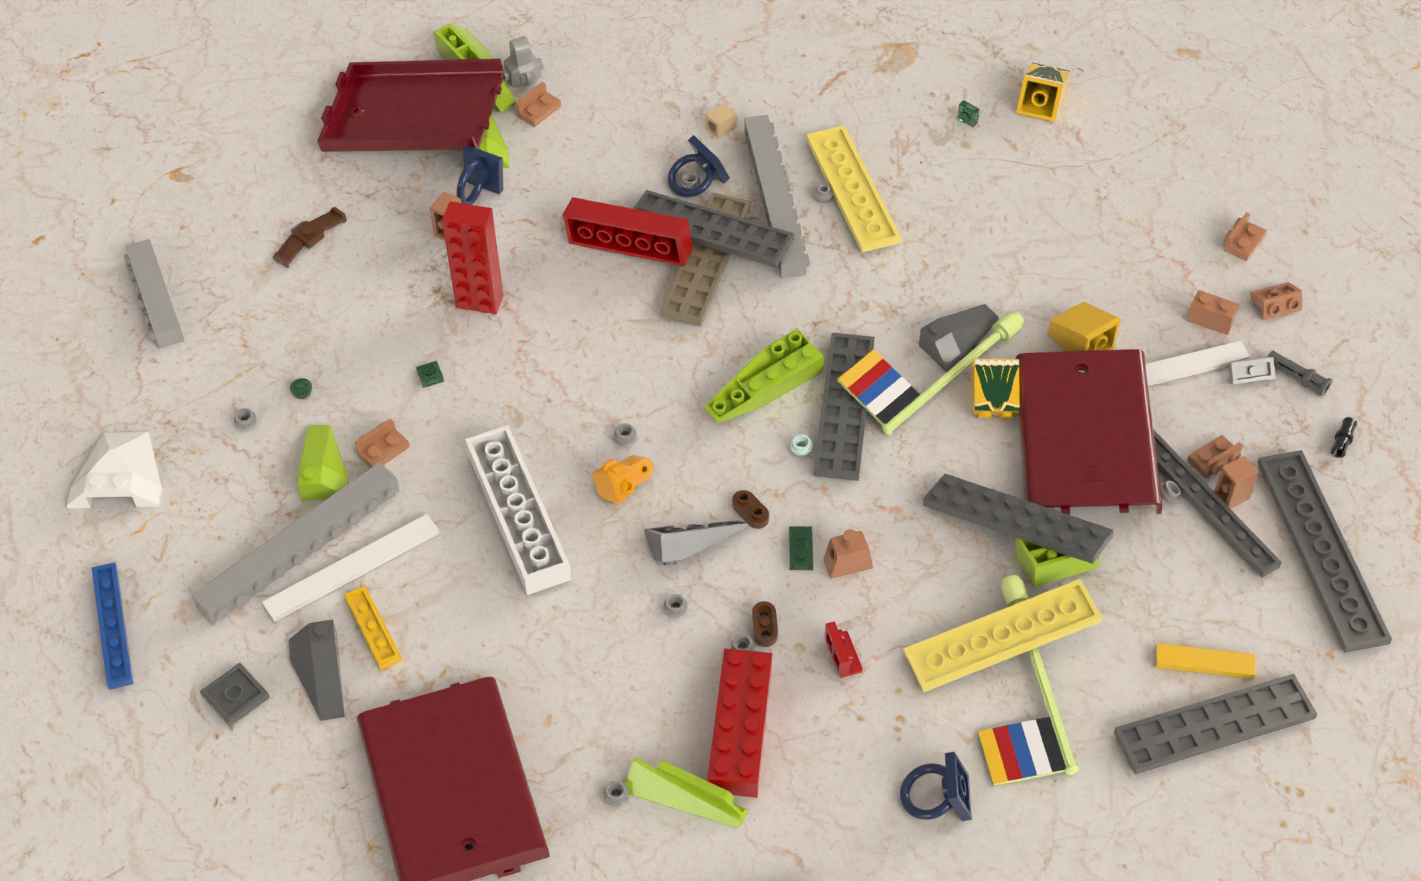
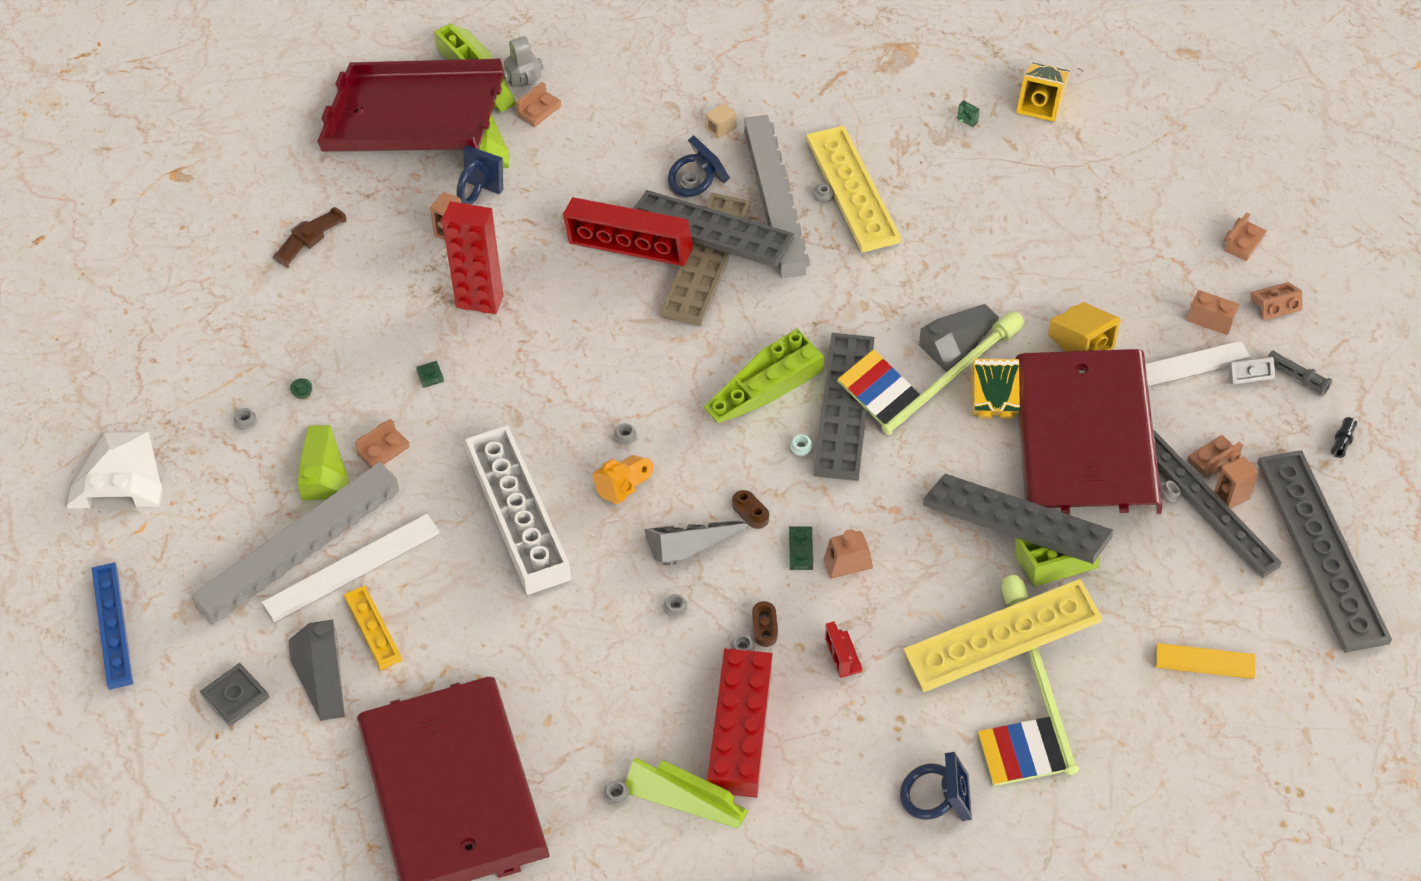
light grey brick [124,239,184,349] -> none
dark grey plate [1114,674,1317,774] -> none

